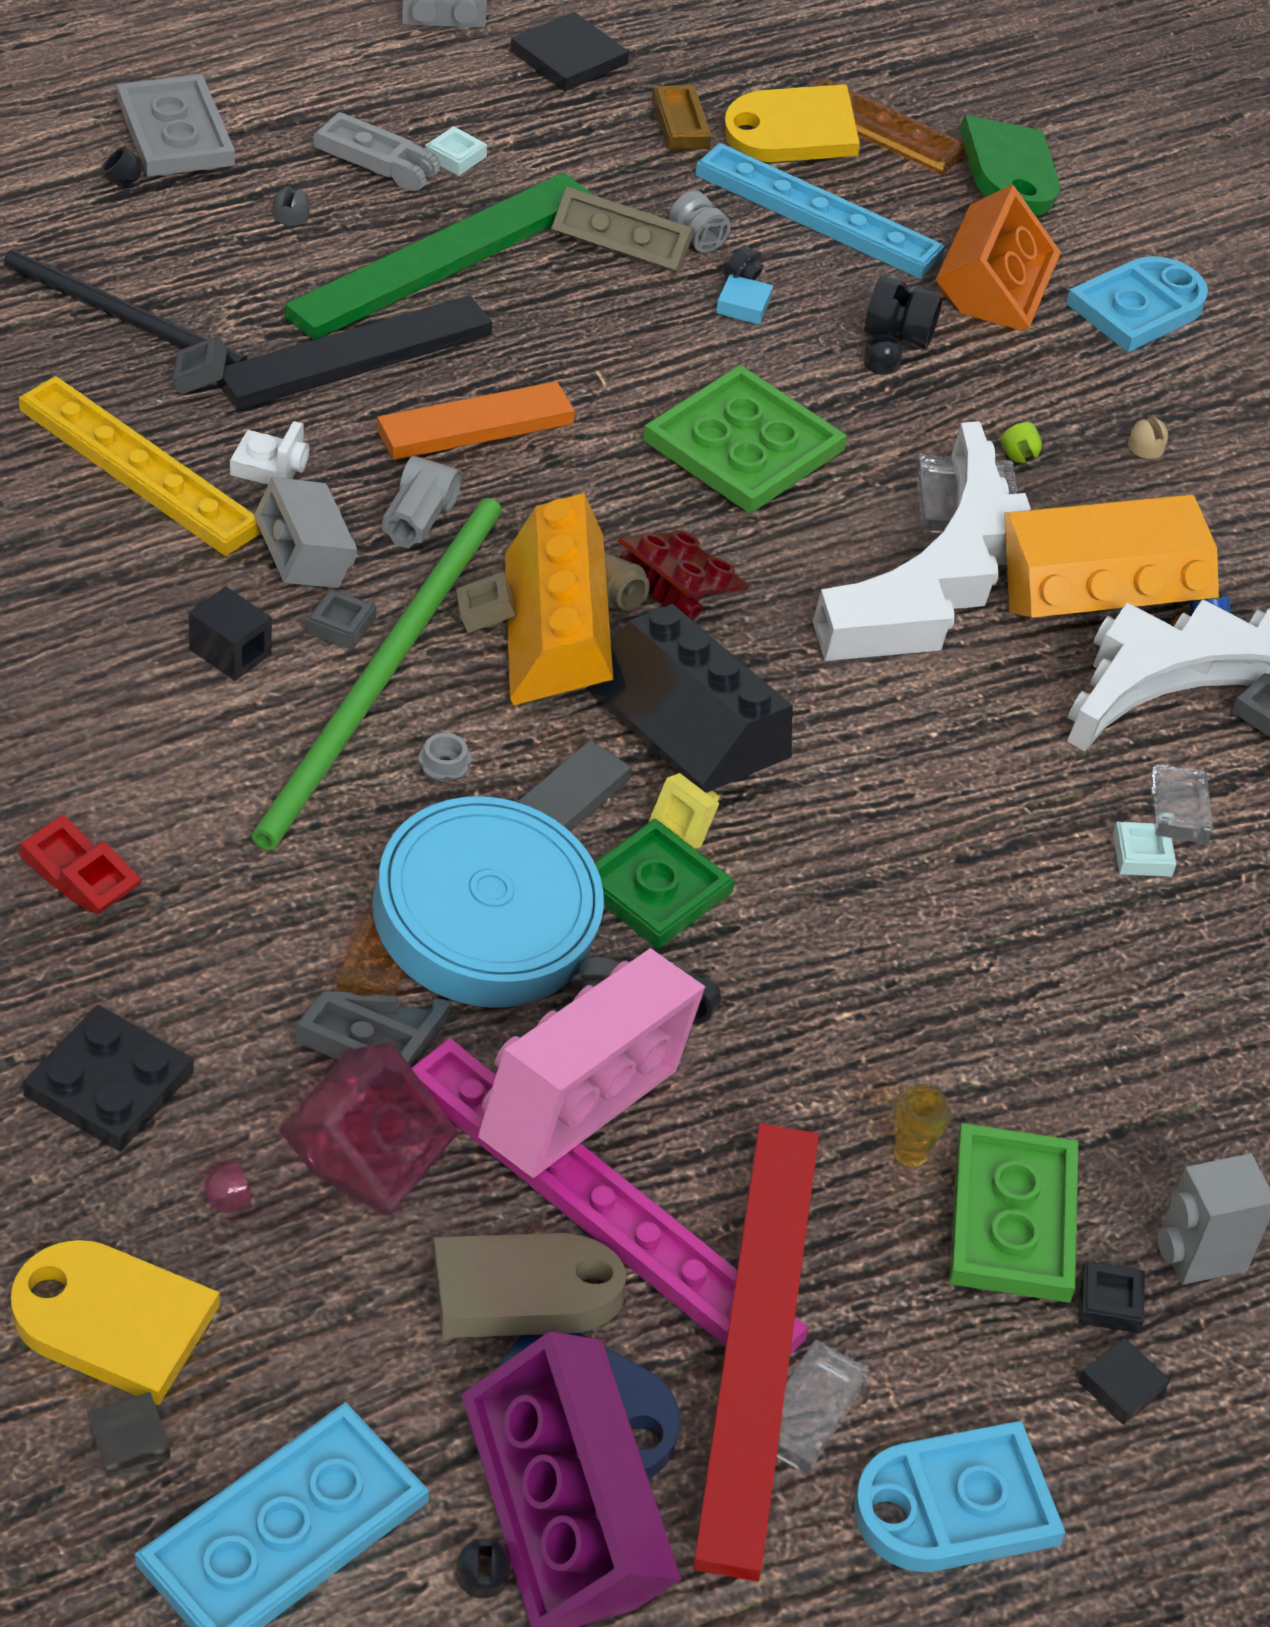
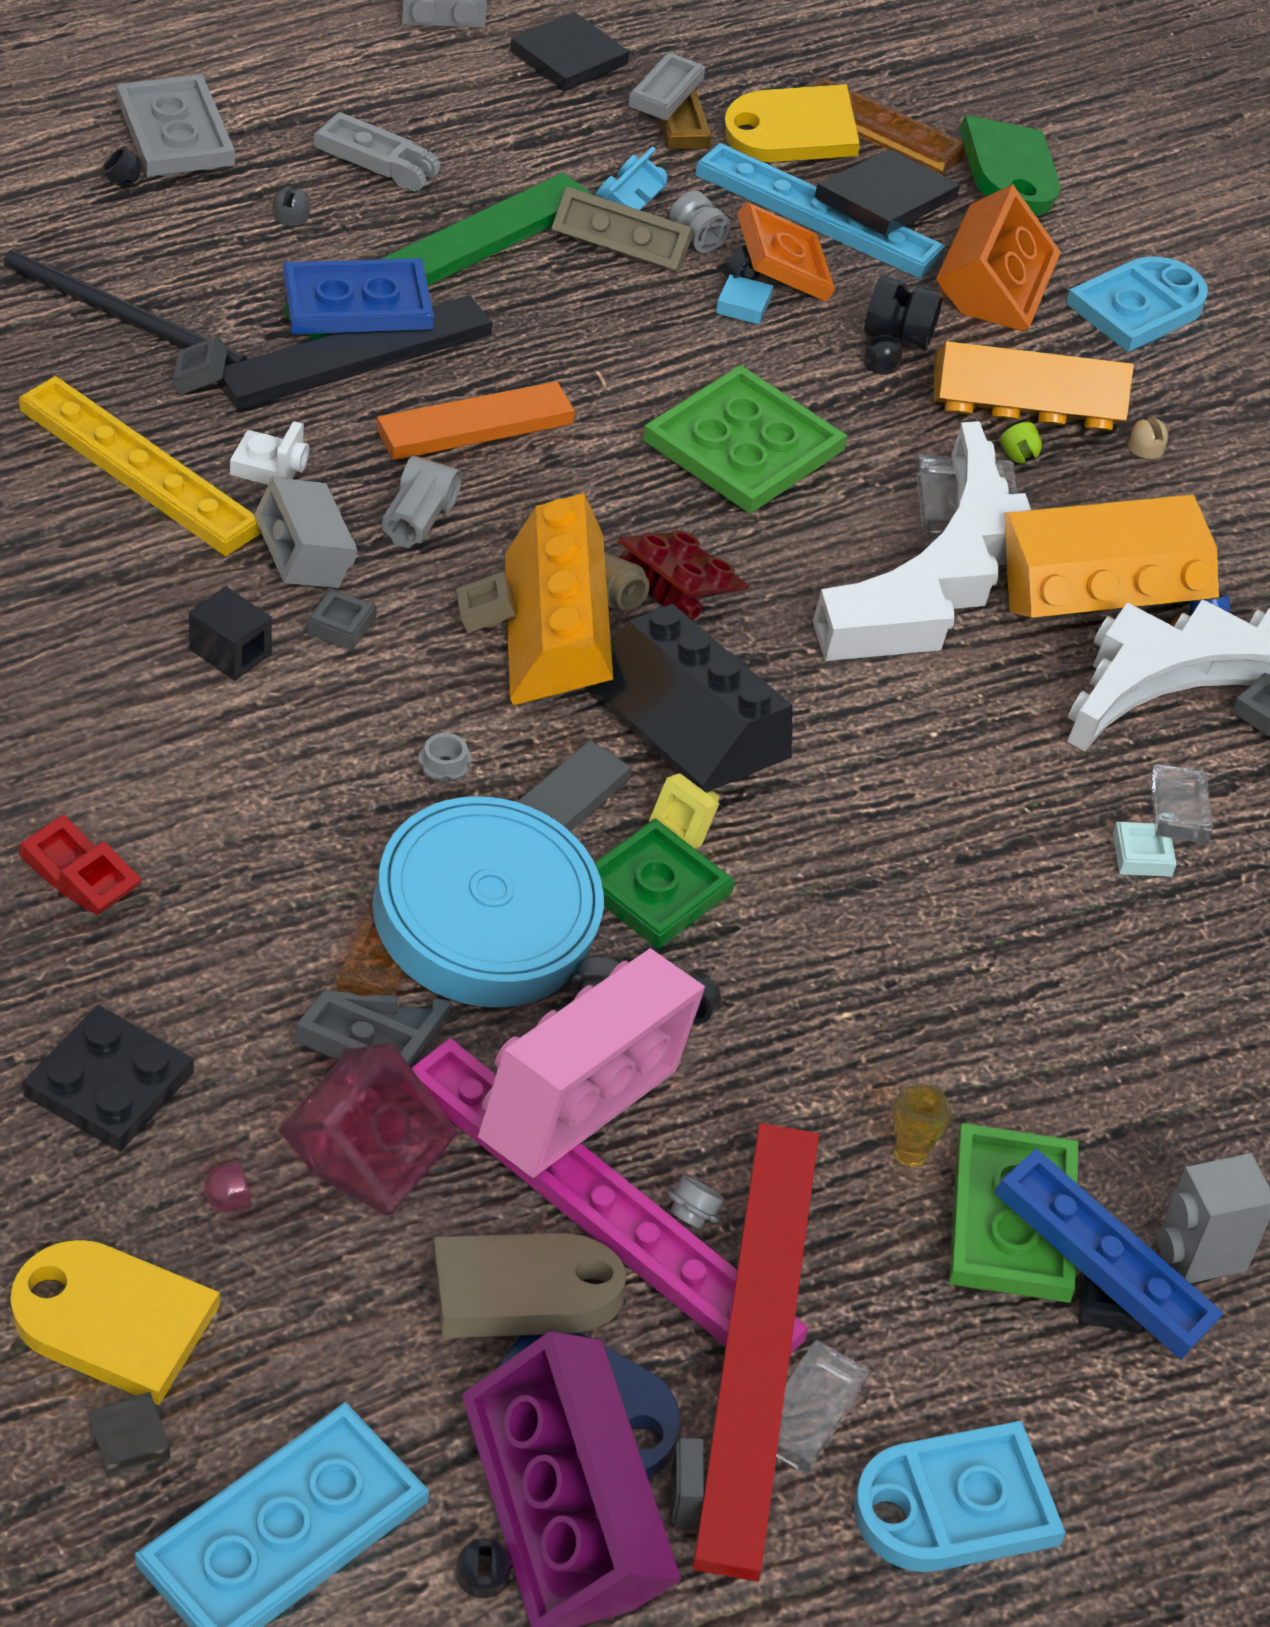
bright green piece [252,498,502,850] -> none
light aqua tile [425,126,487,176] -> none
black tile [1078,1338,1170,1425] -> none
none -> blue tile [283,258,434,334]
none -> medium azure hinge [595,146,667,210]
none -> light grey tile [628,52,705,121]
none -> light grey plate [667,1175,725,1228]
none -> dark grey tile [671,1438,704,1530]
none -> orange tile [737,202,835,302]
none -> black tile [814,149,960,235]
none -> light orange slope [934,341,1134,431]
none -> blue plate [994,1148,1224,1360]

